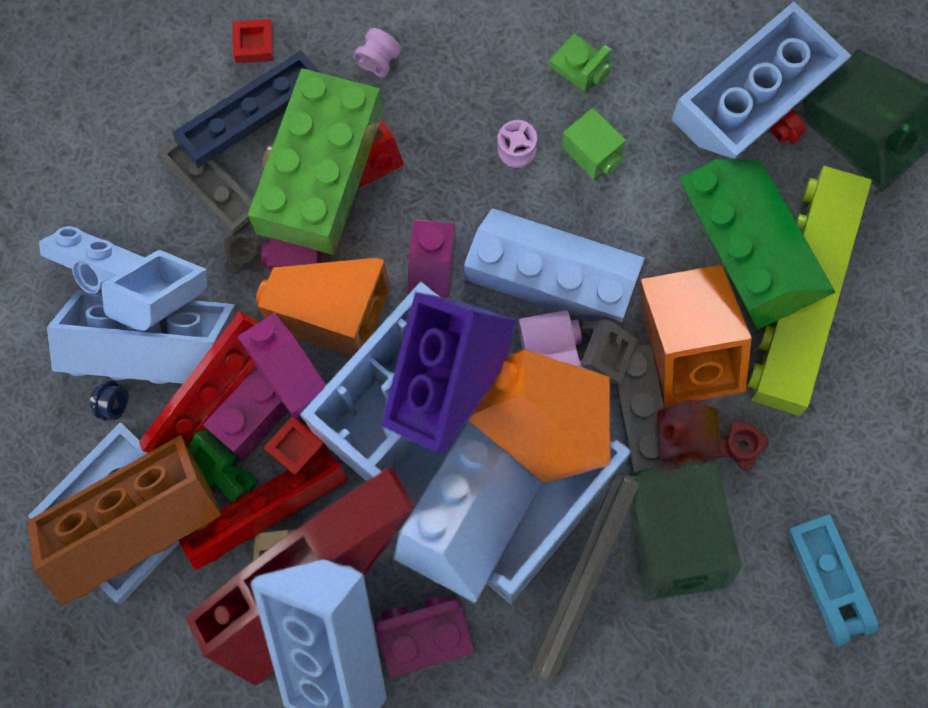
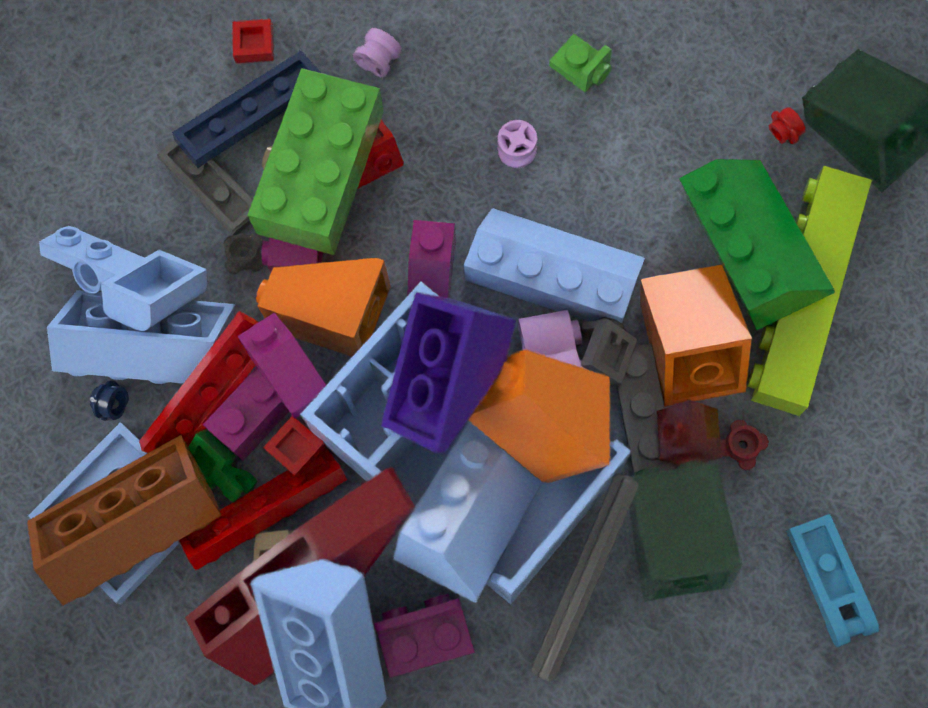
bright green brick [562,108,626,180] -> none
light blue slope [671,2,851,159] -> none

